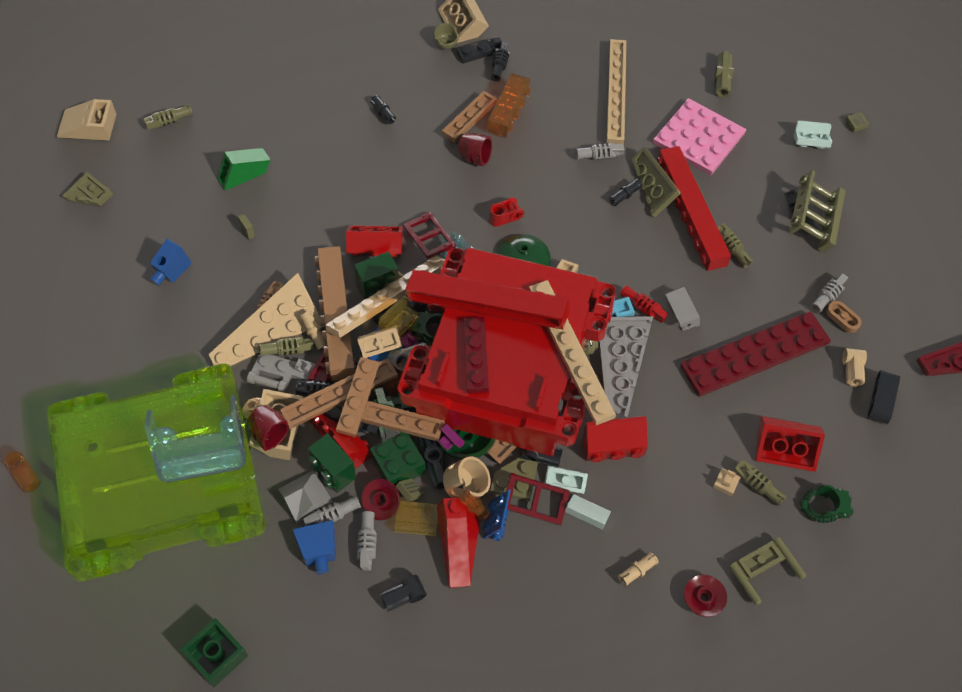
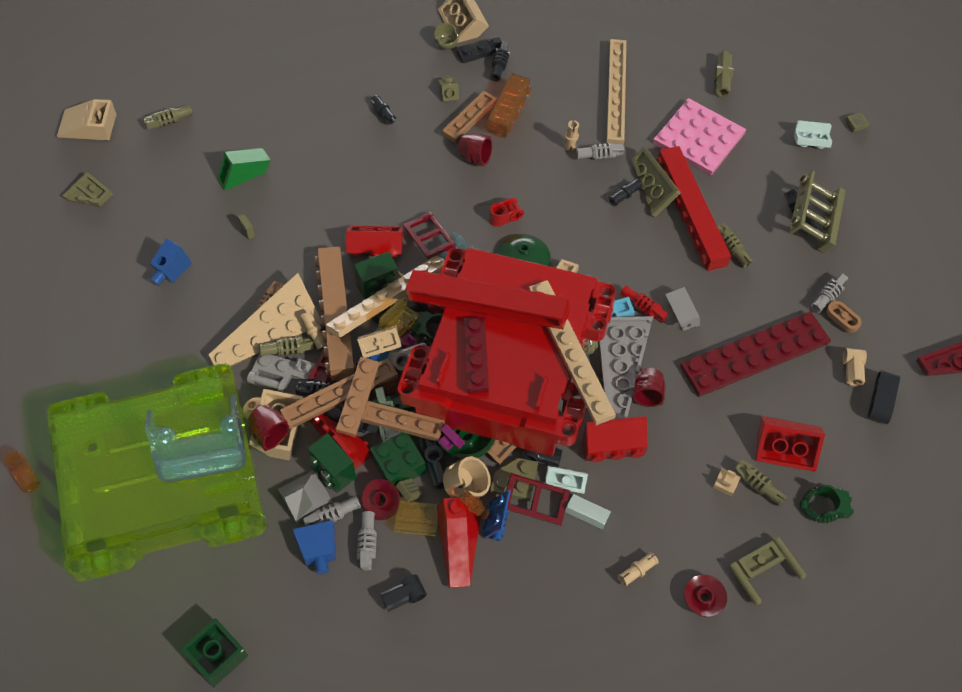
none -> olive bracket [438,76,459,102]
none -> tan pin [565,120,579,151]
none -> dark red helmet [633,368,666,407]

